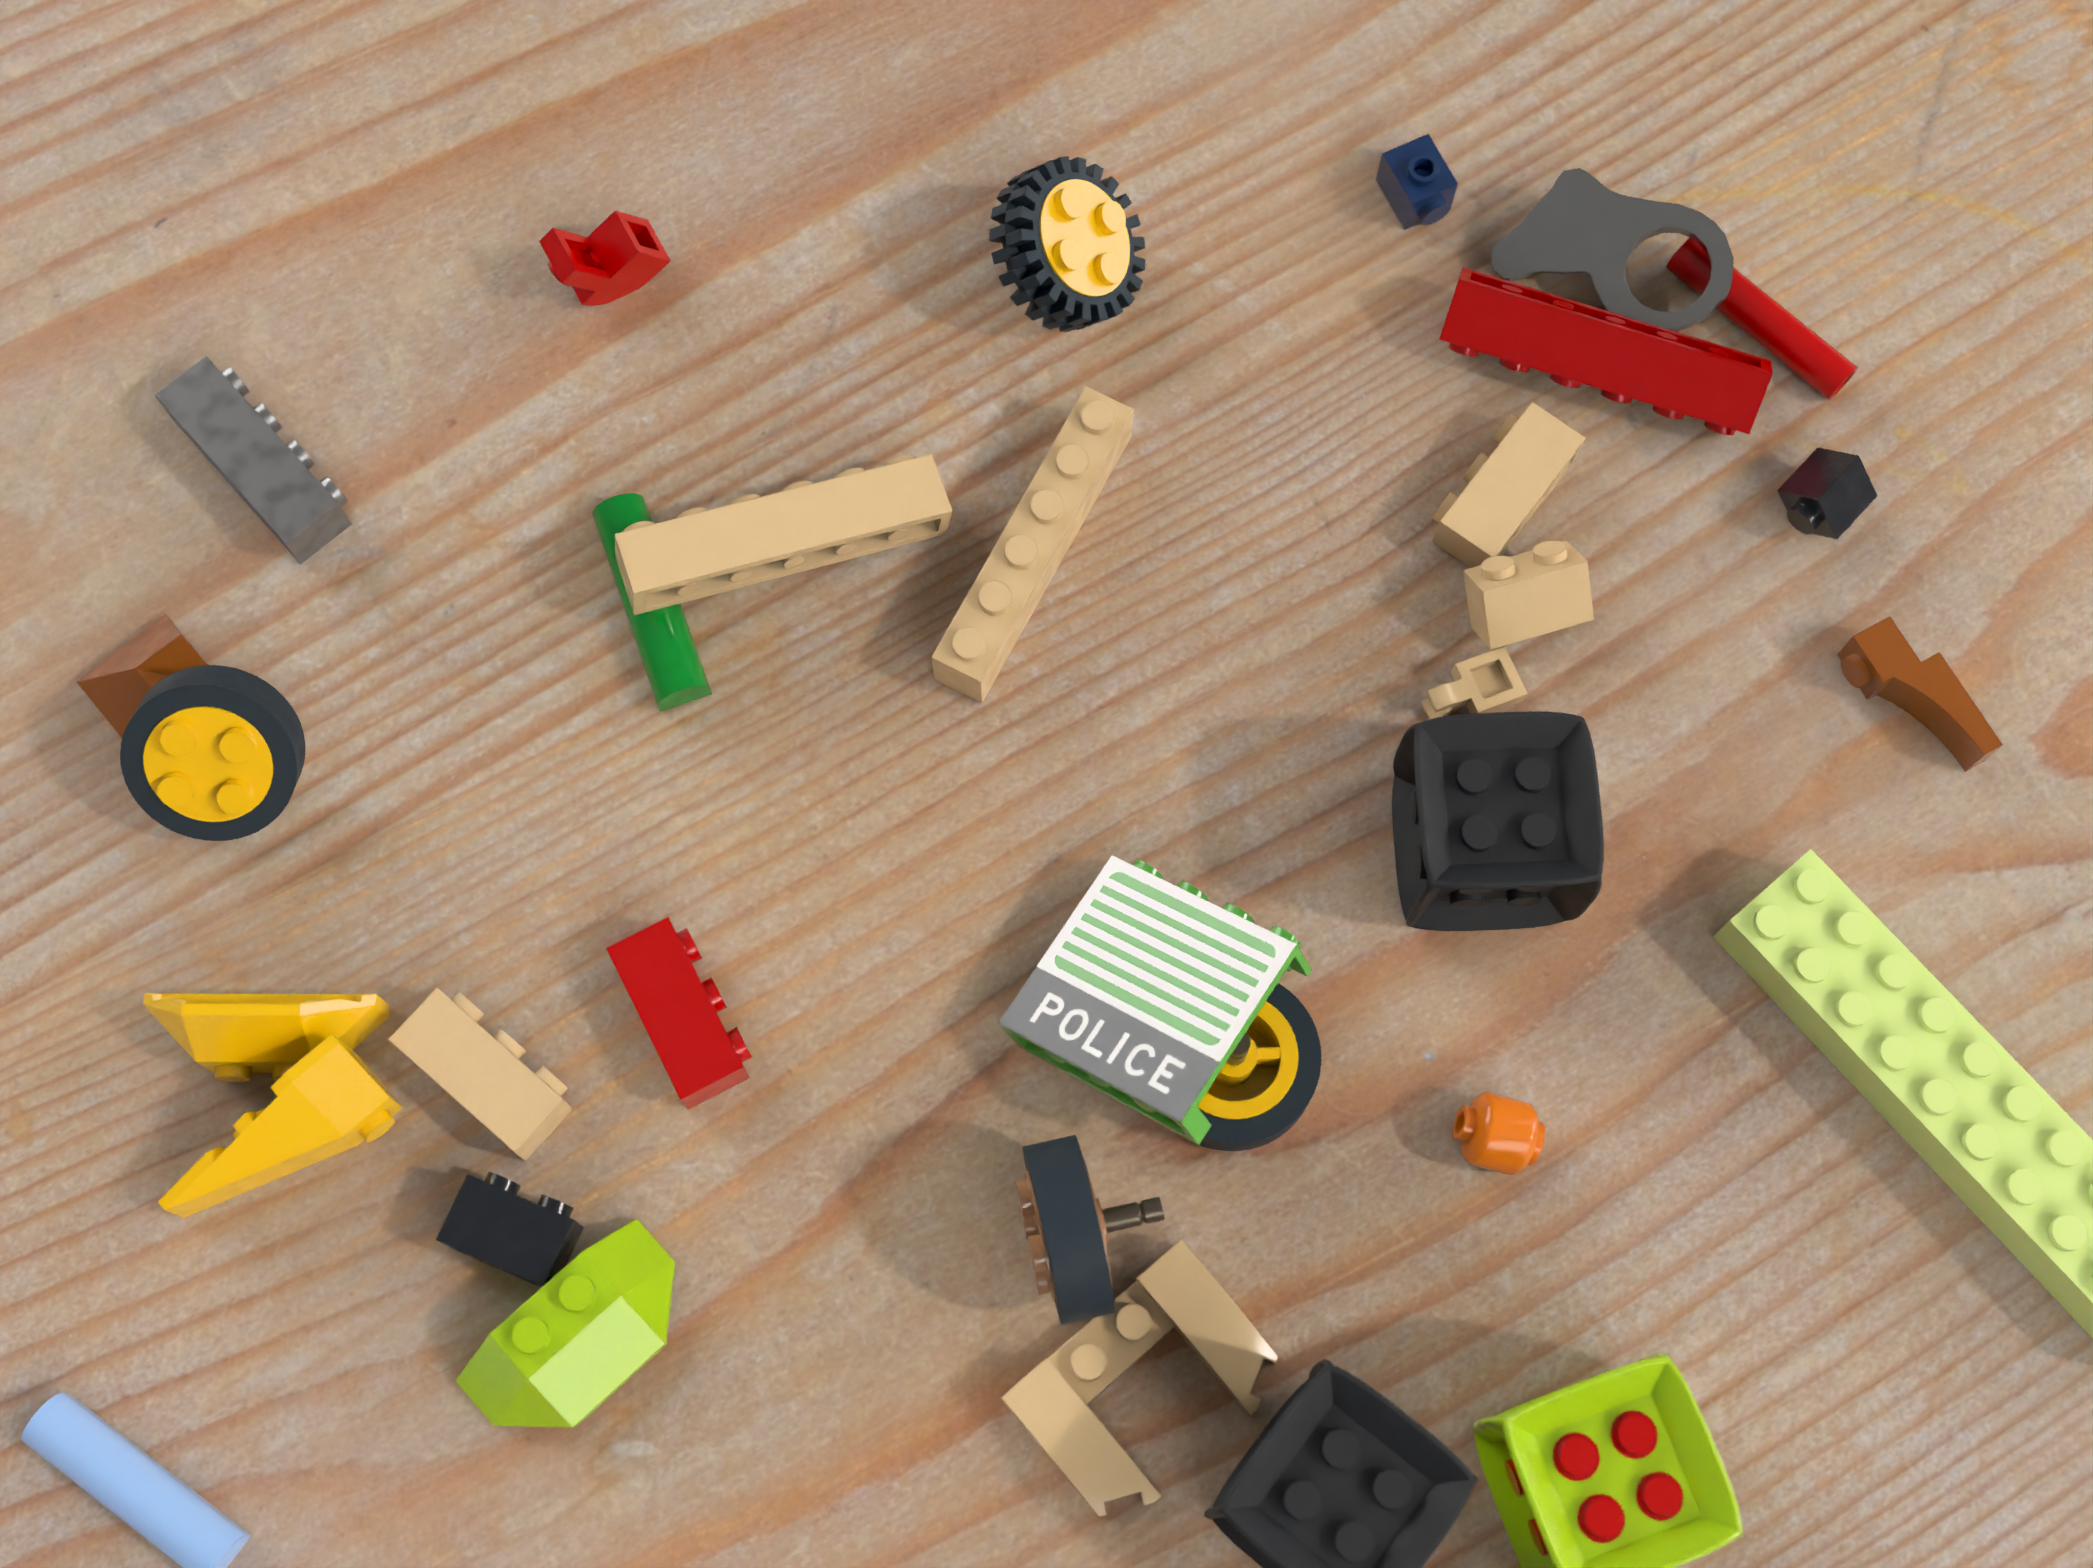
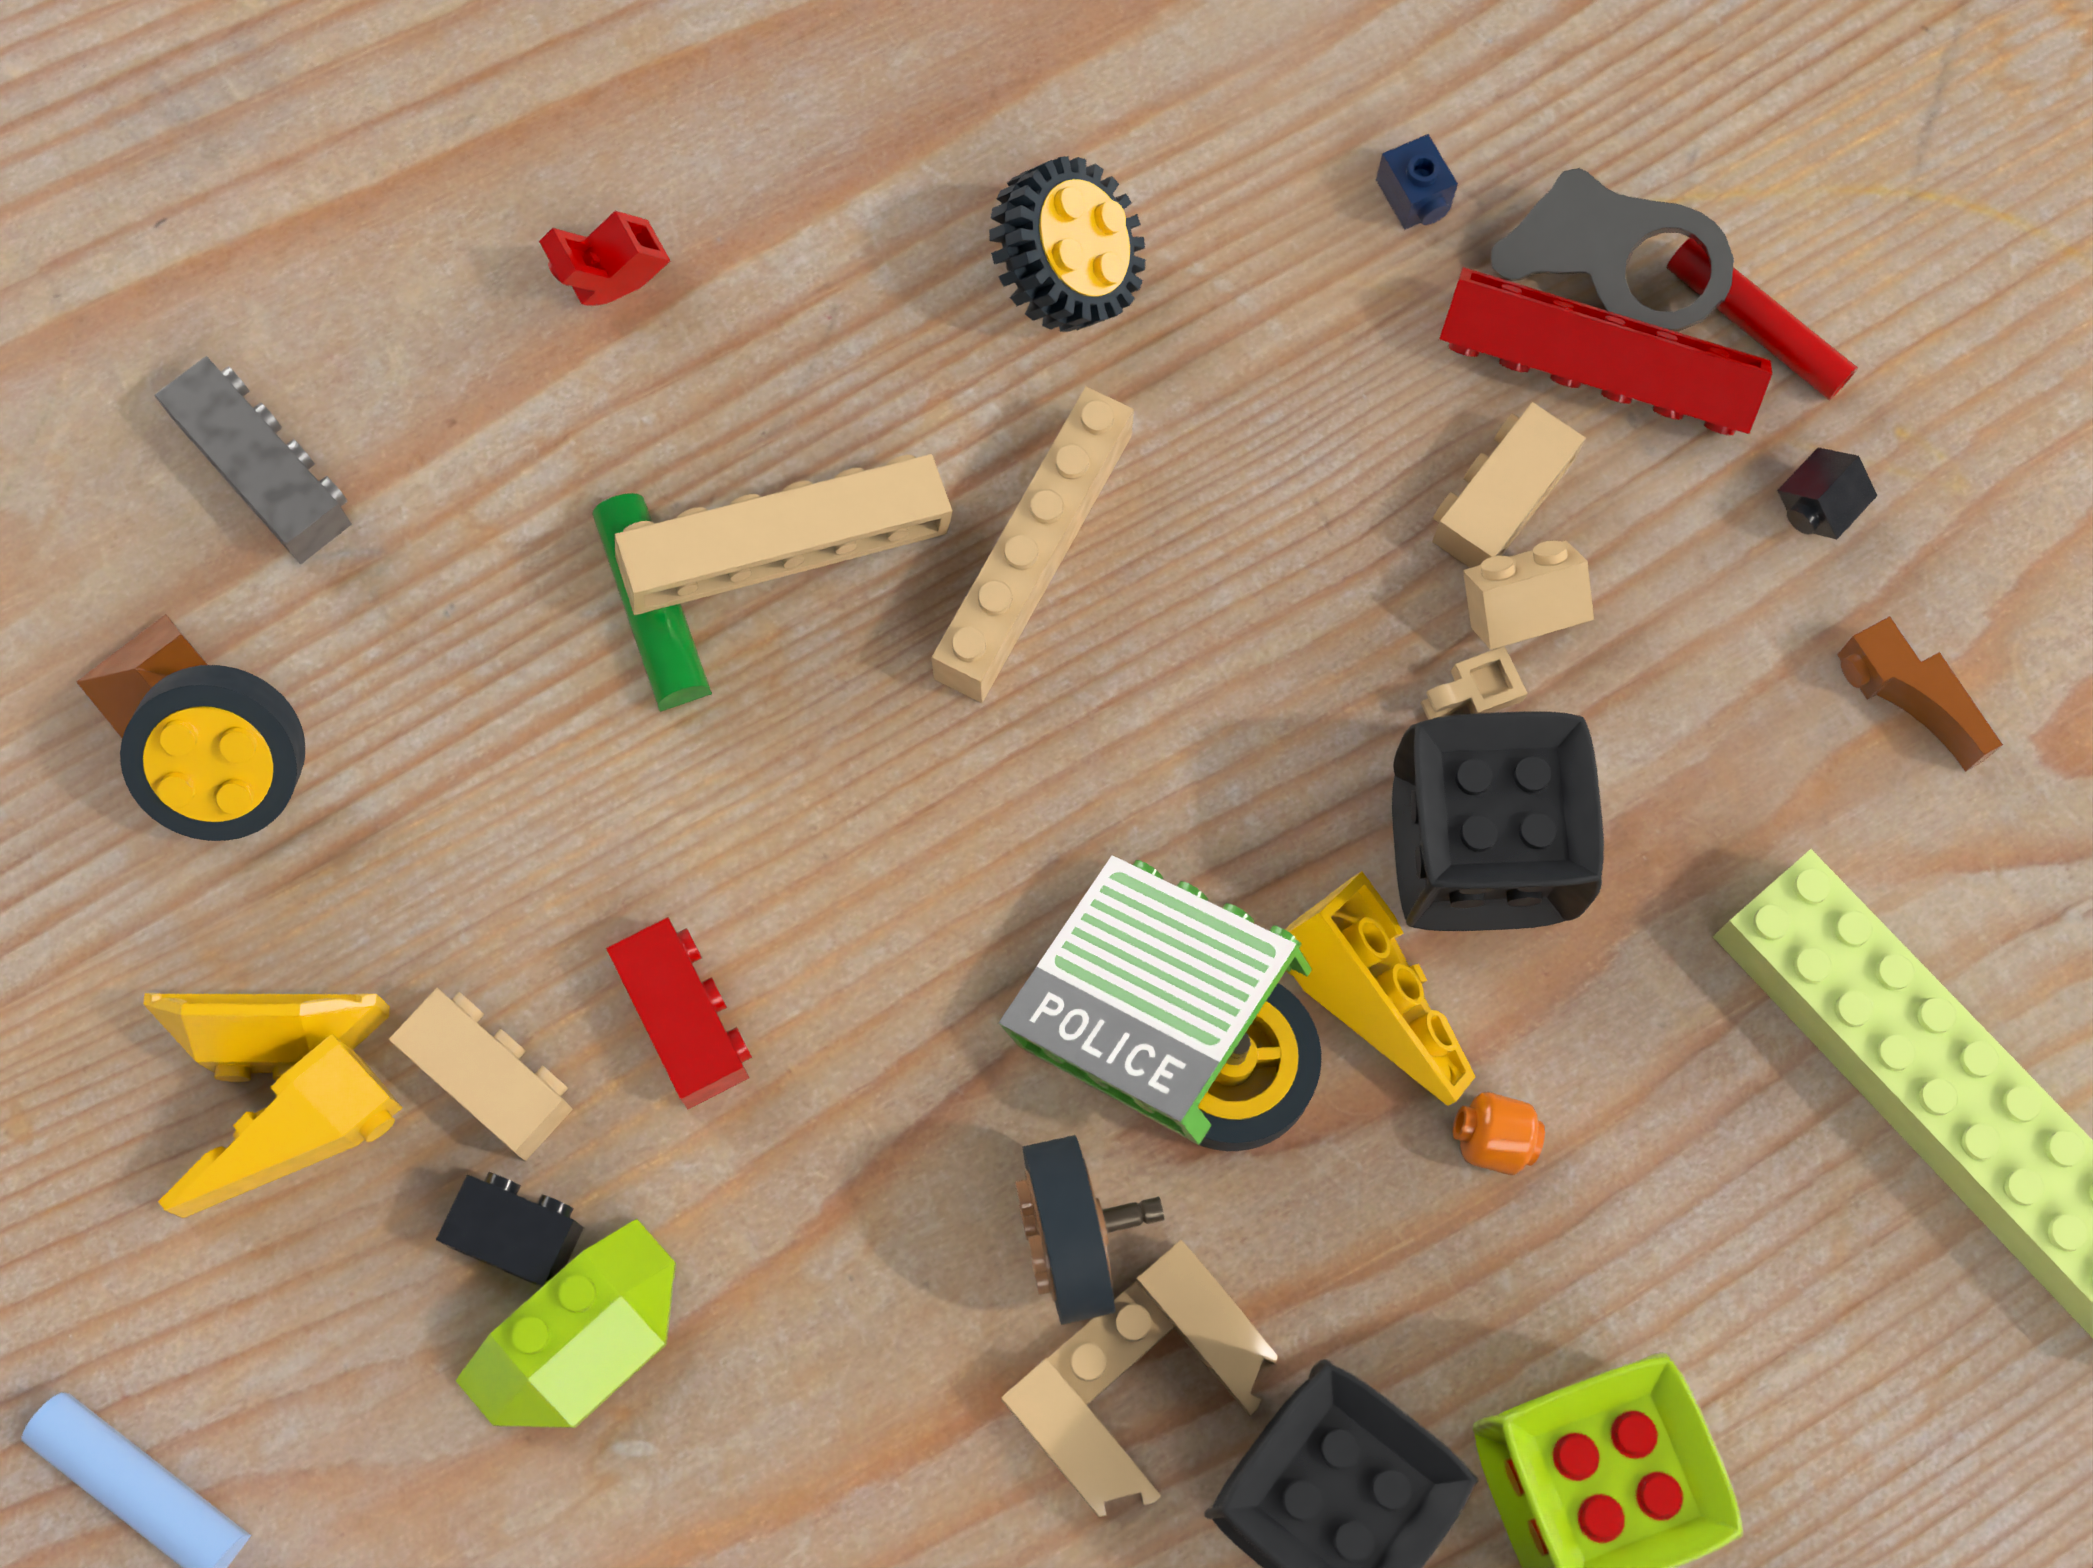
none -> yellow wedge [1285,871,1476,1106]

